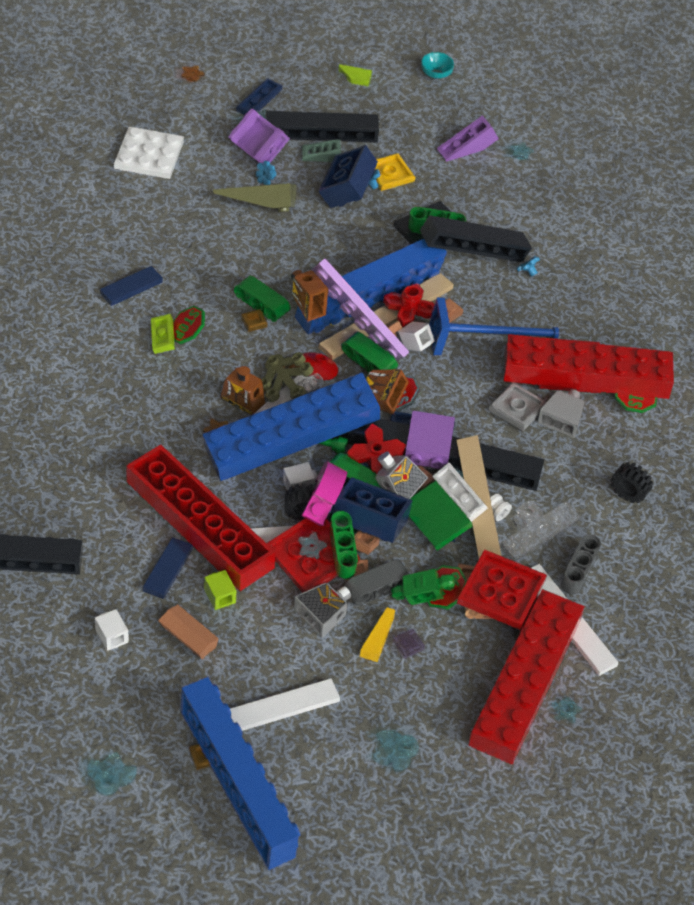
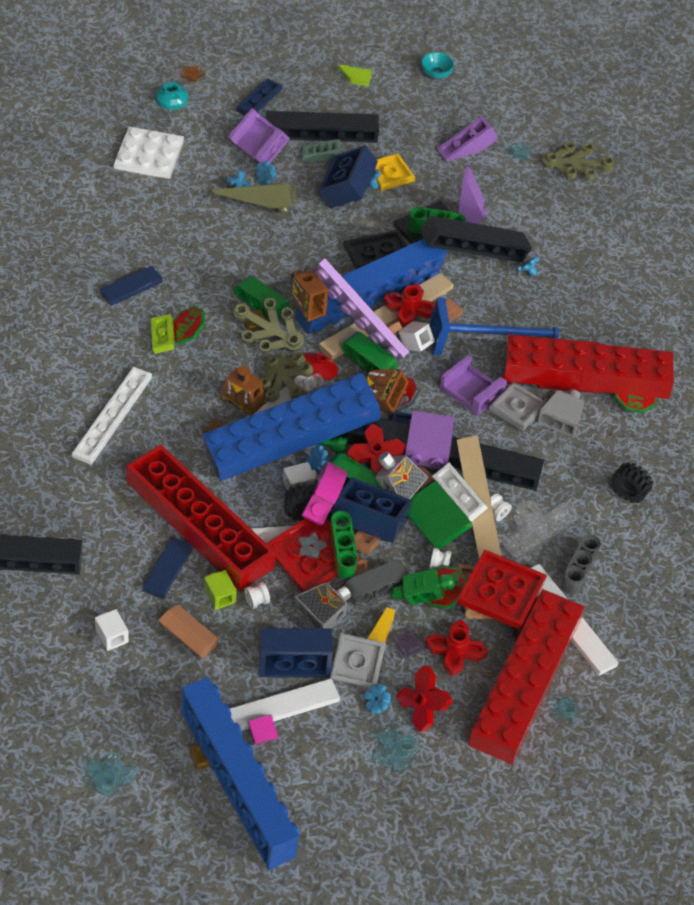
none -> white tile [72,367,152,465]
none -> teal piece [155,82,189,110]
none -> dark azure plant [226,170,251,188]
none -> olive plant [234,297,304,354]
none -> white wheel [244,582,270,609]
none -> dark pink tile [247,714,278,745]
none -> dark blue brick [259,627,333,678]
none -> dark azure plant [306,445,330,473]
none -> light grey plate [330,633,386,688]
none -> black tile [343,230,407,269]
none -> dark azure plant [364,684,391,714]
none -> red plant [396,666,453,732]
none -> red plant [425,620,488,677]
none -> white wheel [429,548,452,570]
none -> medium lavender panel [440,355,507,416]
none -> medium lavender slope [458,167,487,224]
none -> olive plant [542,141,615,180]

